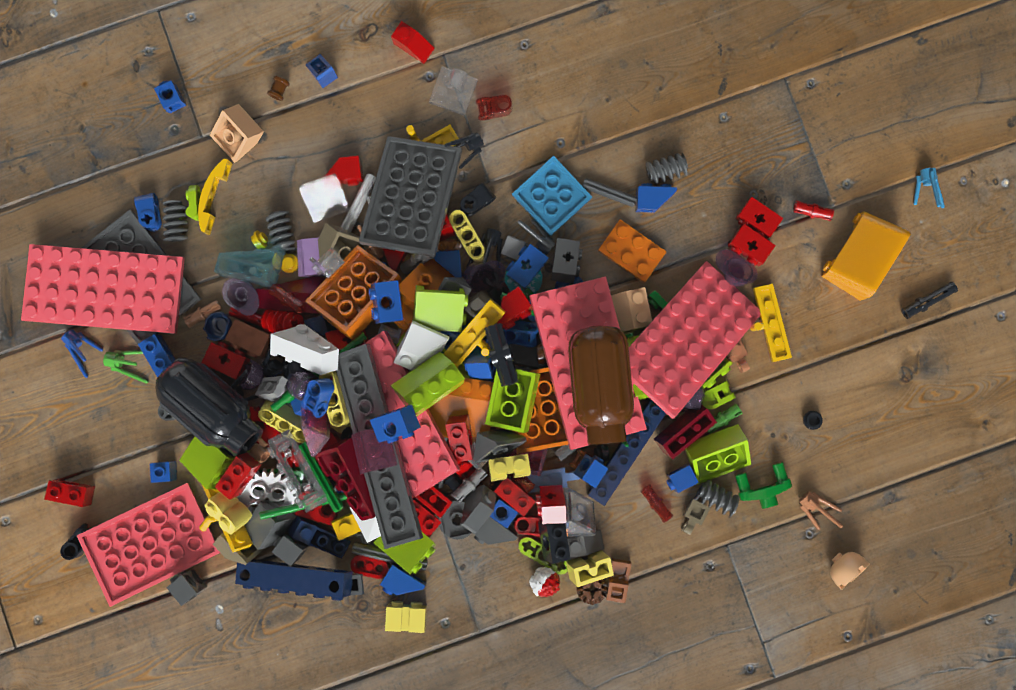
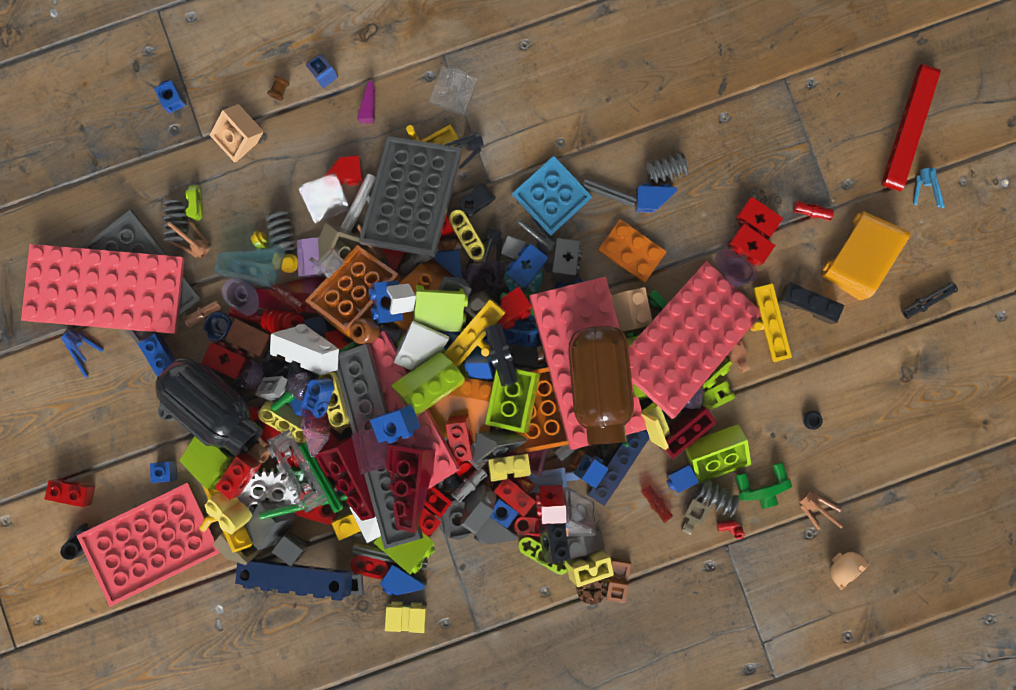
bright green plant [103,350,149,384] -> none
blue piece [134,193,162,232] -> none
dark grey brick [166,569,208,606] -> none
yellow slope [198,158,232,235] -> none
dark blue slope [287,515,351,559] -> none
red slope [391,21,435,64] -> none
clear red piece [475,95,513,121] -> none
piece [529,567,560,597] -> none
bright green pin [708,403,743,434] -> none
none -> nougat plant [167,221,210,259]
none -> dark orange head [350,318,380,344]
none -> magenta slope [357,81,375,124]
none -> white panel [386,283,416,314]
none -> dark red wedge [386,444,436,533]
none -> light yellow panel [641,402,670,450]
none -> red arm [716,520,745,539]
none -> black arch [778,283,845,325]
none -> red beam [881,63,941,192]

